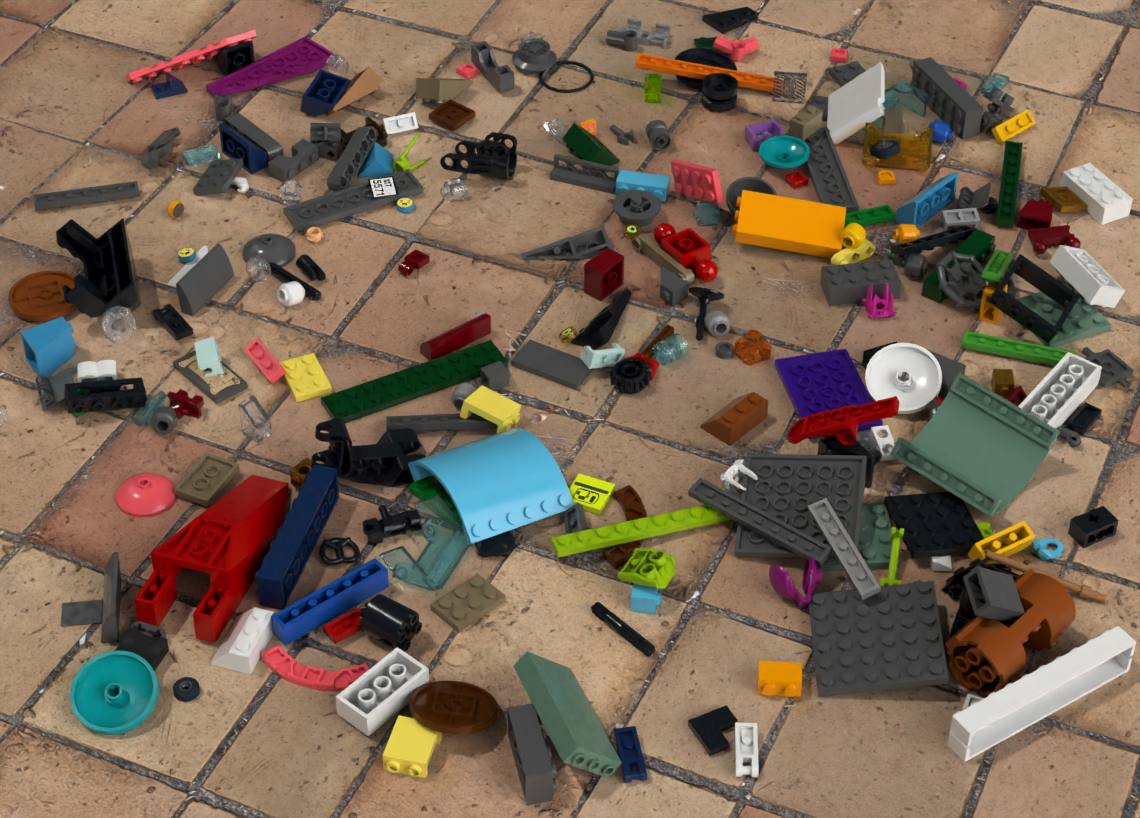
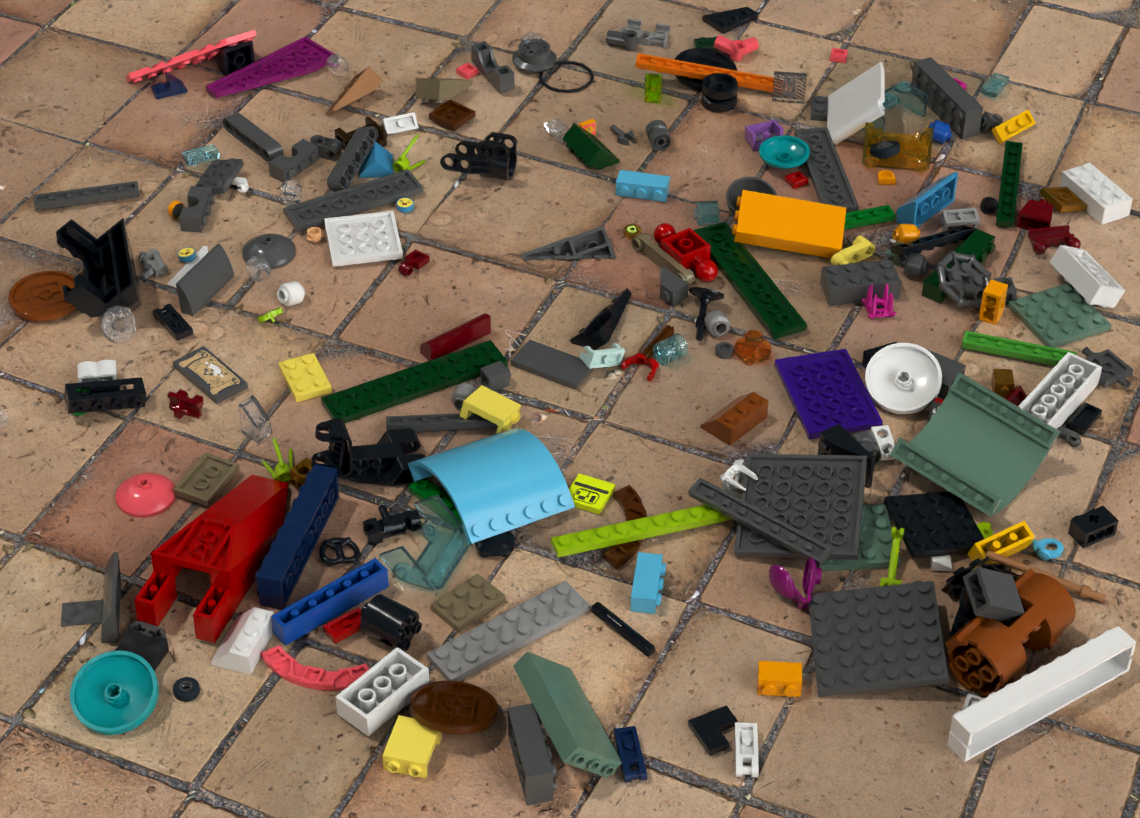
dark azure slope [20,316,76,378] -> none
dark grey hinge [36,368,74,411] -> none
clear light blue plate [133,391,167,426] -> none
dark grey plate [141,127,181,170] -> none
dark grey head [151,406,177,435] -> none
light aqua hinge [194,336,224,377] -> none
dark grey piece [214,94,232,121] -> none
dark blue slope [219,124,268,175] -> none
coral plate [244,337,287,384] -> none
black axle [267,262,321,300] -> none
black hinge [296,254,326,281] -> none
dark blue slope [300,69,351,117] -> none
dark grey hips [310,123,341,141] -> none
sticker [368,176,398,198] -> none
clear head [441,179,467,202] -> none
dark grey fence [550,154,619,194] -> none
clear yellow tile [558,326,577,343] -> none
dark grey plate [563,502,587,534] -> none
dark red brick [584,247,624,301] -> none
black gear [610,358,651,394] -> none
dark grey wheel [613,190,661,228] -> none
lime slope [617,548,676,589] -> none
coral plate [670,159,724,204] -> none
red piece [787,396,899,445] -> none
dark tan piece [789,105,823,141] -> none
light grey plate [808,498,881,600] -> none
dark grey plate [829,62,866,87] -> none
yellow head [840,223,866,249] -> none
dark grey hinge [957,182,992,209] -> none
bright green plate [981,249,1013,283] -> none
dark grey hips [983,87,1015,114] -> none
black window [987,254,1080,344] -> none
none -> light grey piece [138,249,168,280]
none -> dark grey arch [179,186,215,233]
none -> lime piece [257,307,283,323]
none -> lime plant [262,437,293,482]
none -> white plate [324,211,403,267]
none -> light grey plate [427,580,590,681]
none -> dark green plate [694,222,807,339]

